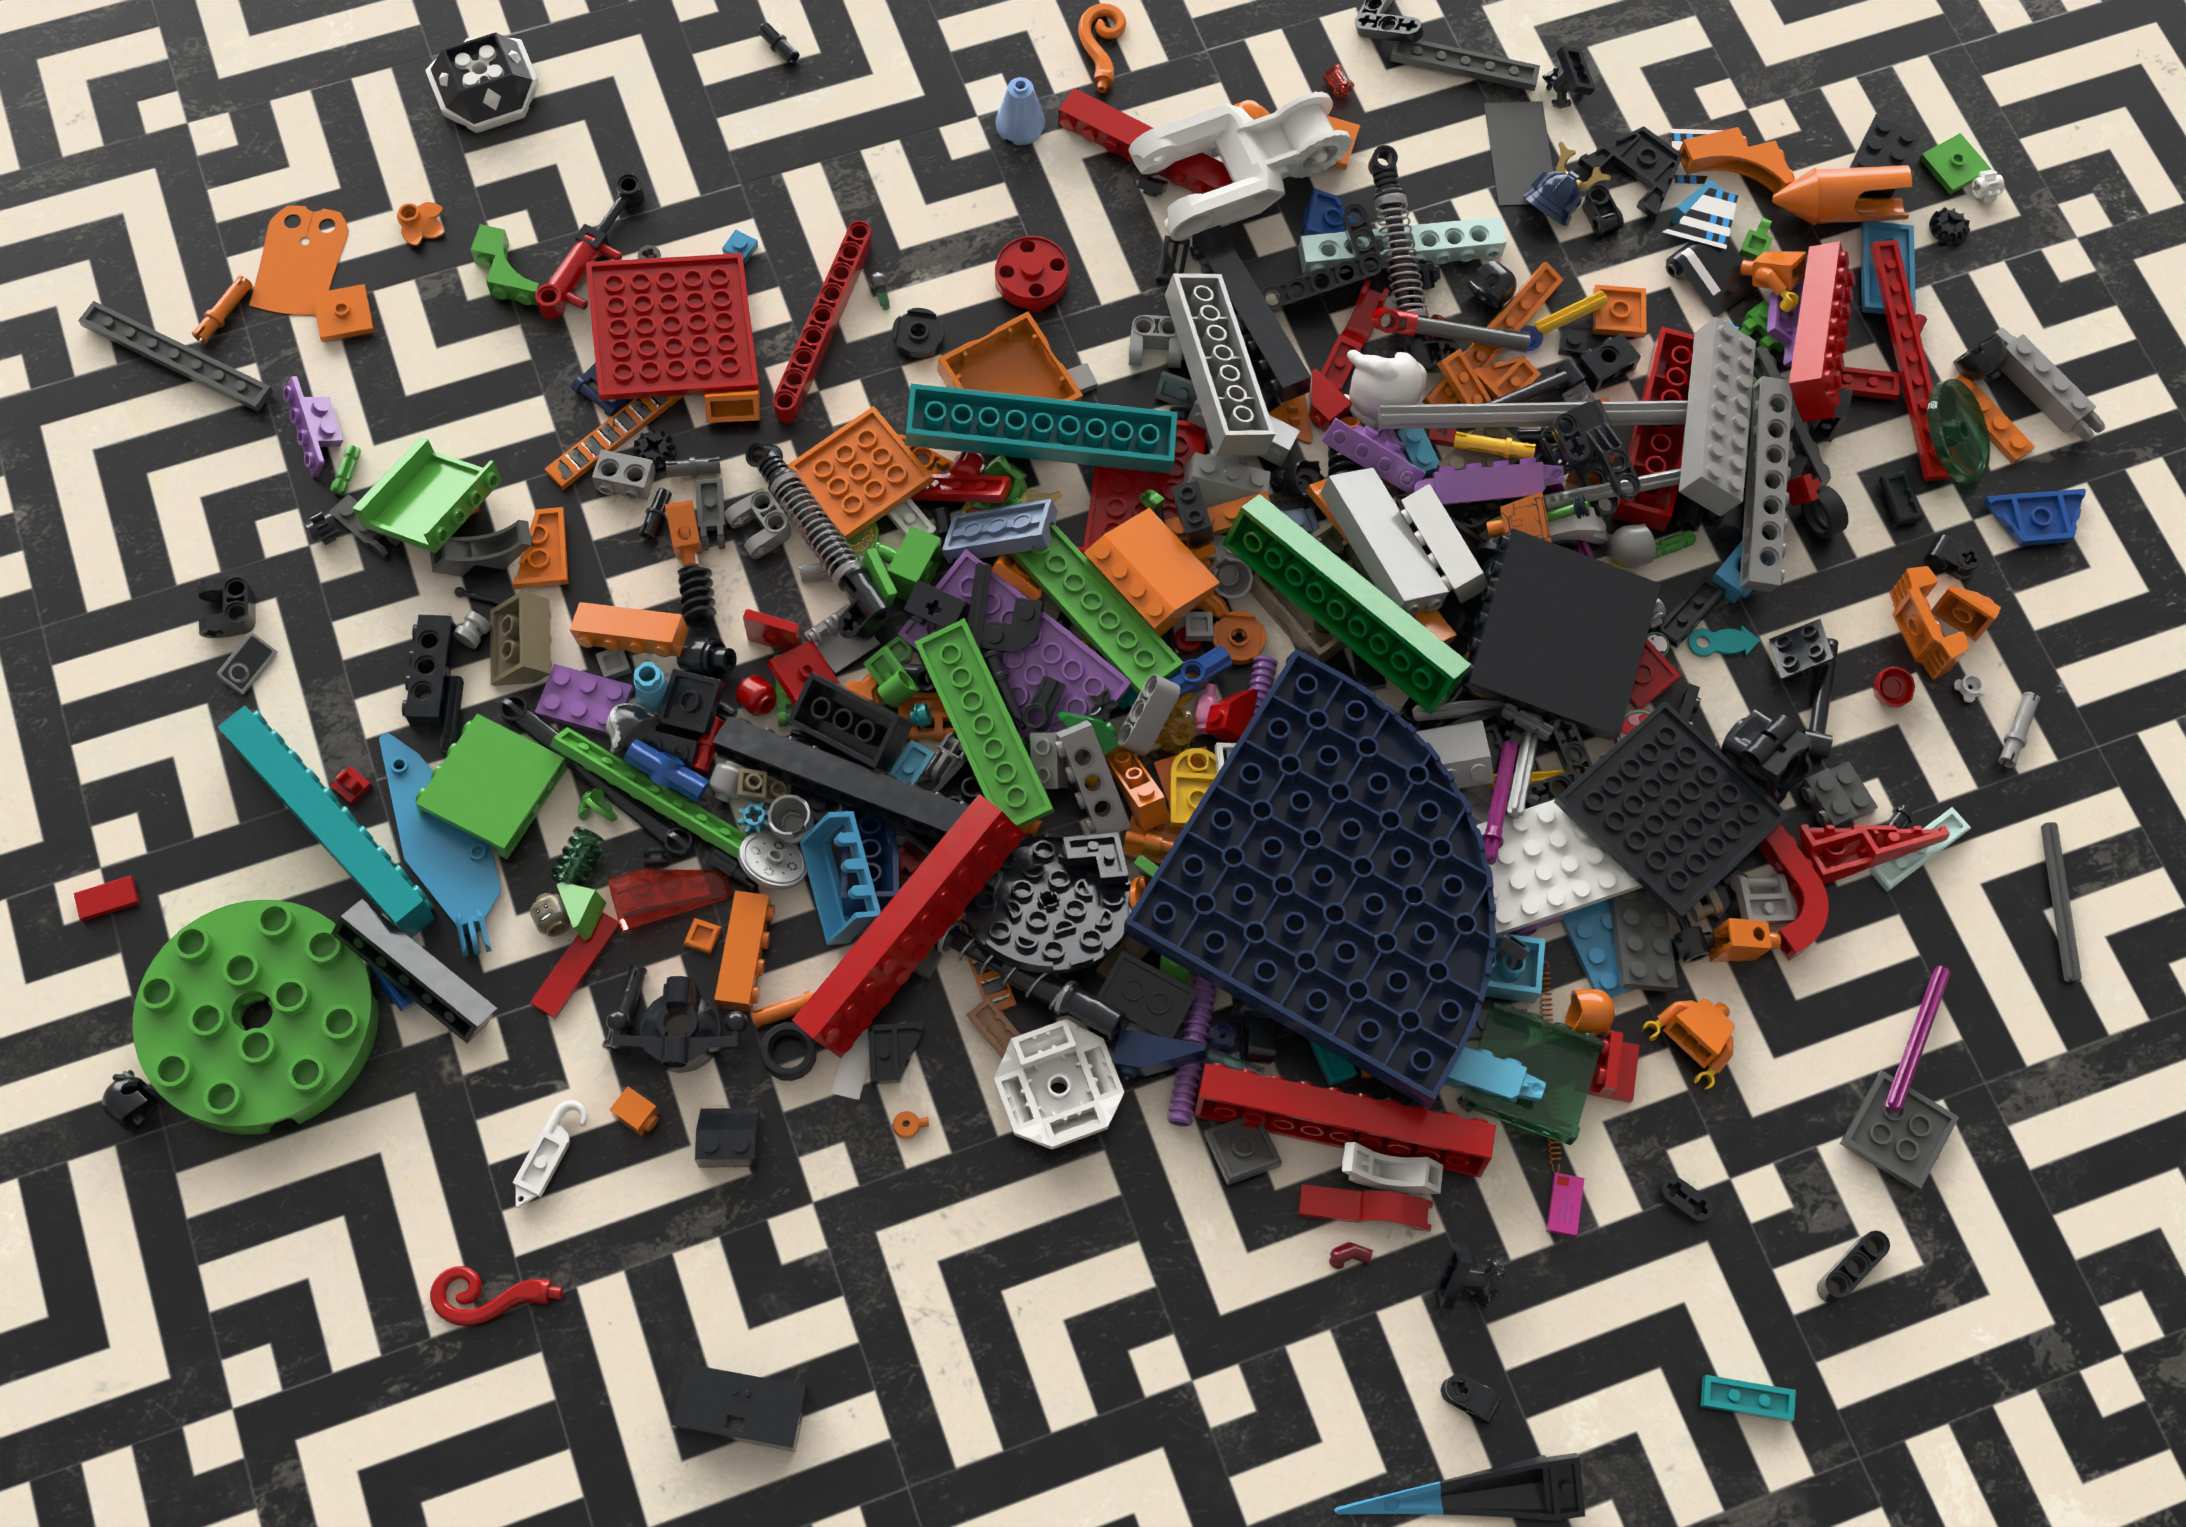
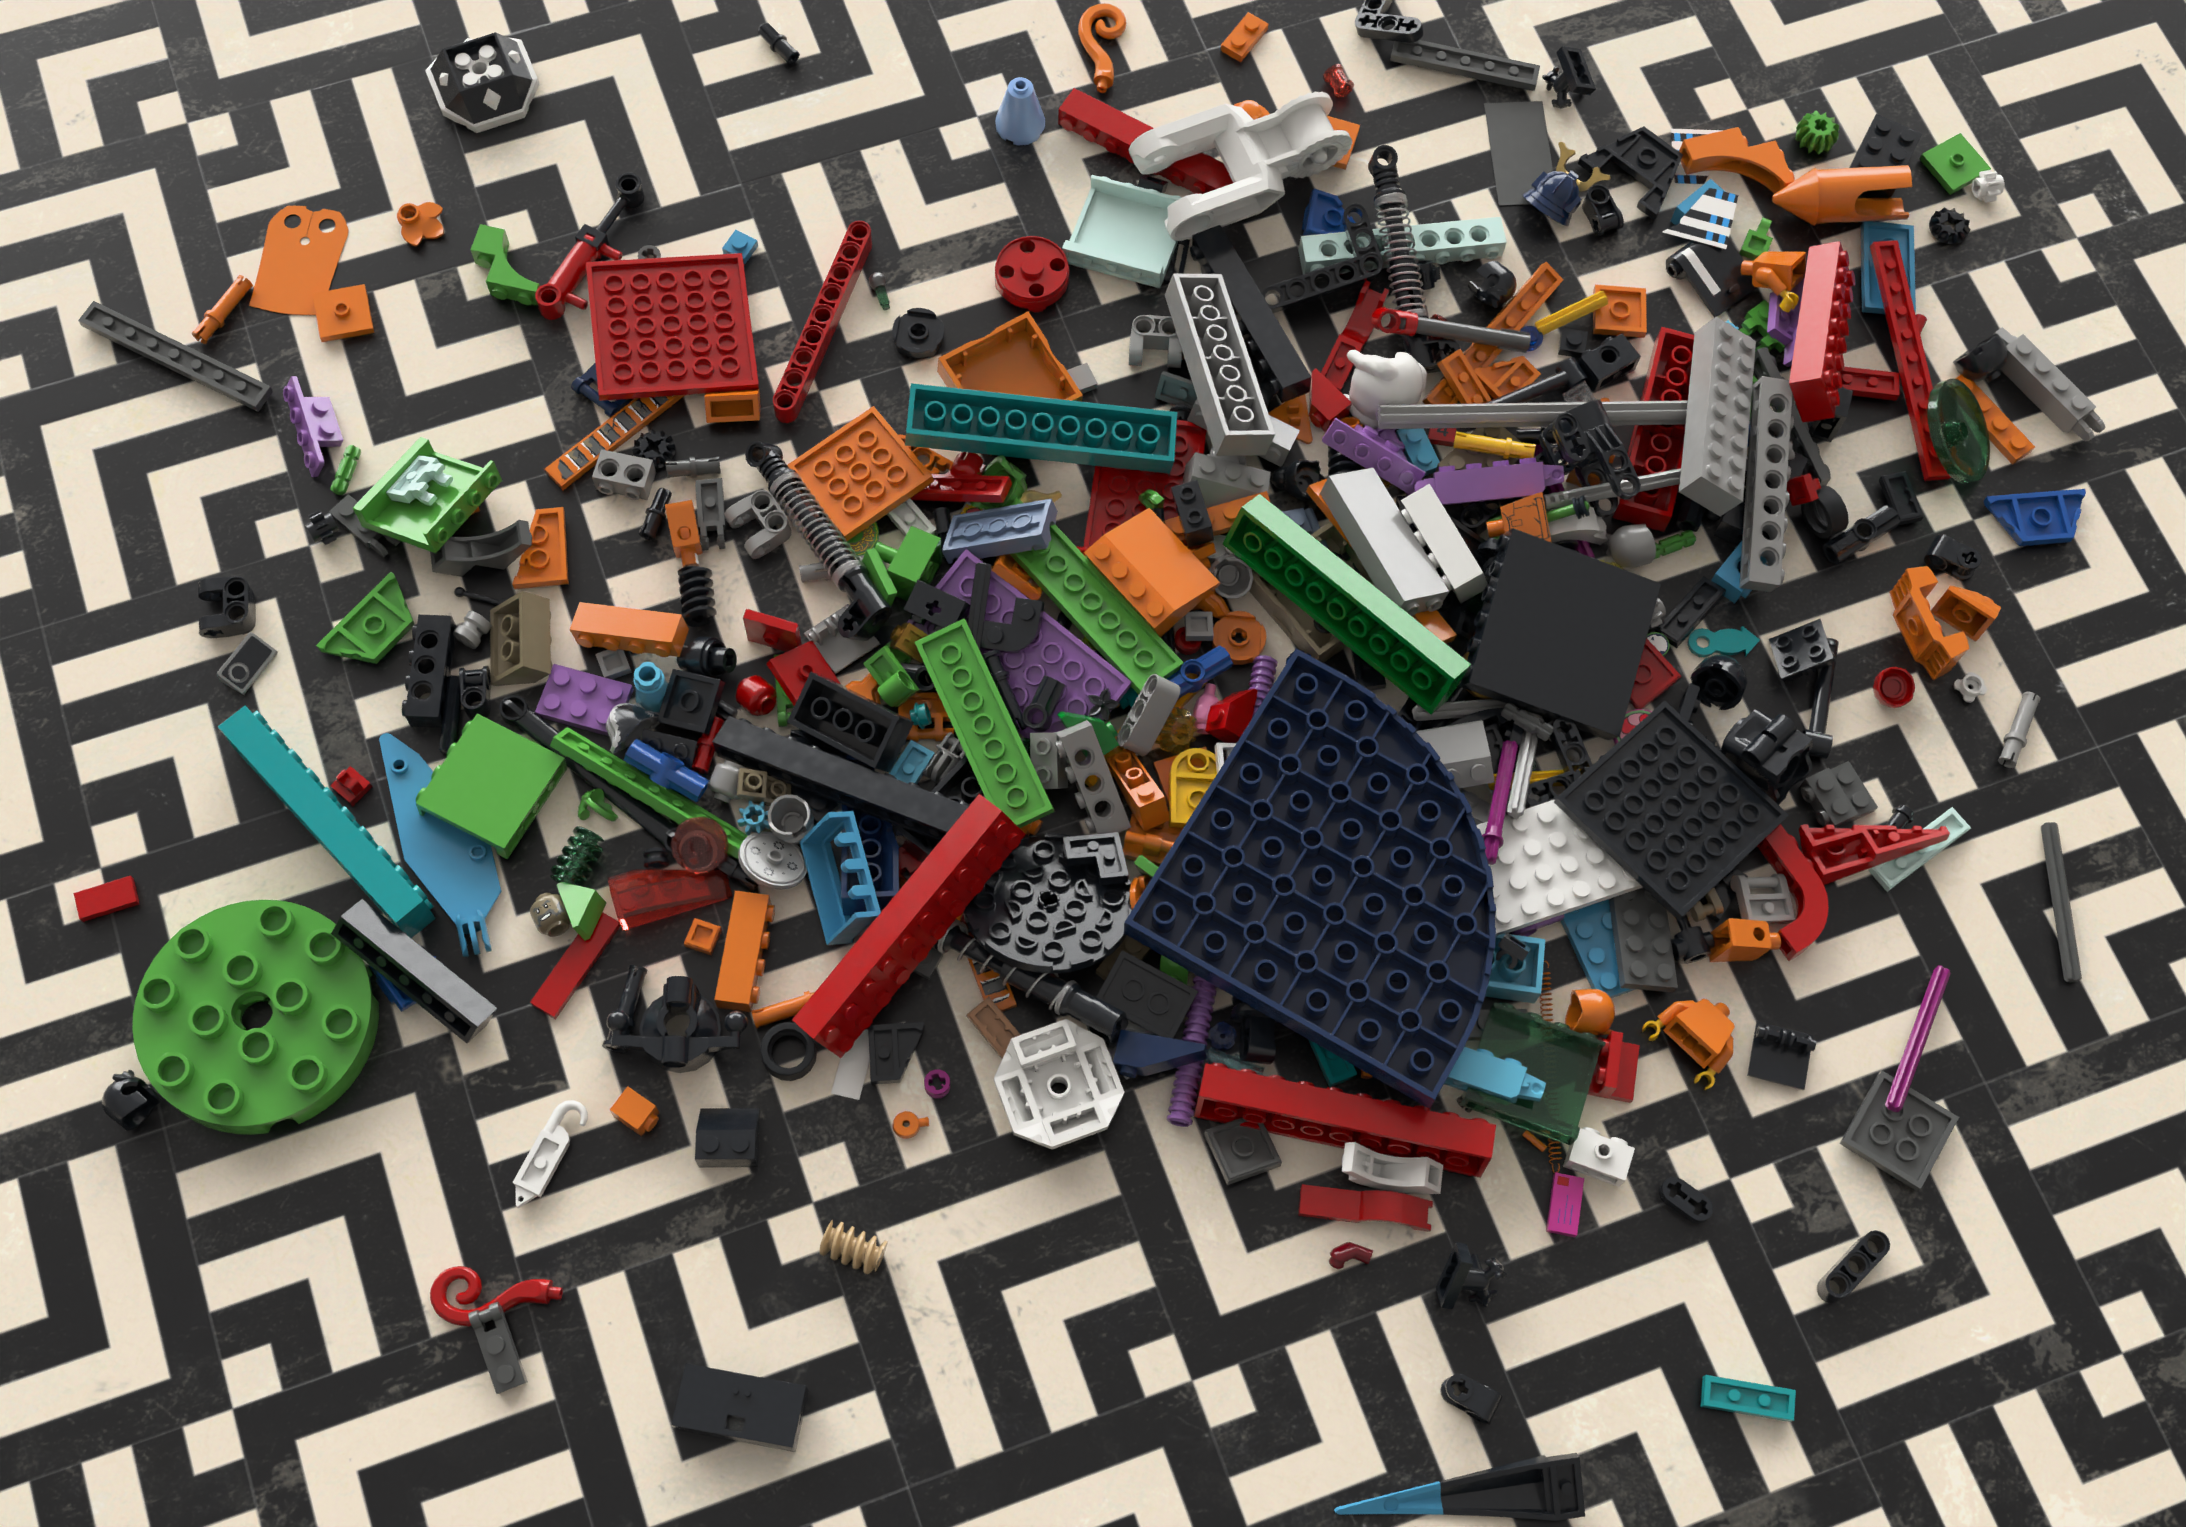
none -> bright green wing [316,572,415,664]
none -> light aqua plate [386,455,454,506]
none -> black piece [459,666,491,720]
none -> dark grey plate [468,1301,528,1394]
none -> clear red tile [671,816,729,874]
none -> tan piece [820,1220,888,1275]
none -> pearl gold bracket [889,623,928,663]
none -> magenta bush [924,1069,950,1099]
none -> light aqua panel [1062,175,1182,288]
none -> orange plate [1221,12,1268,62]
none -> orange piece [1522,1130,1547,1152]
none -> white brick [1563,1127,1635,1187]
none -> black cylinder [1690,655,1747,710]
none -> black hinge [1747,1021,1816,1090]
none -> bright green gear [1795,111,1839,155]
none -> black piece [1822,505,1900,565]

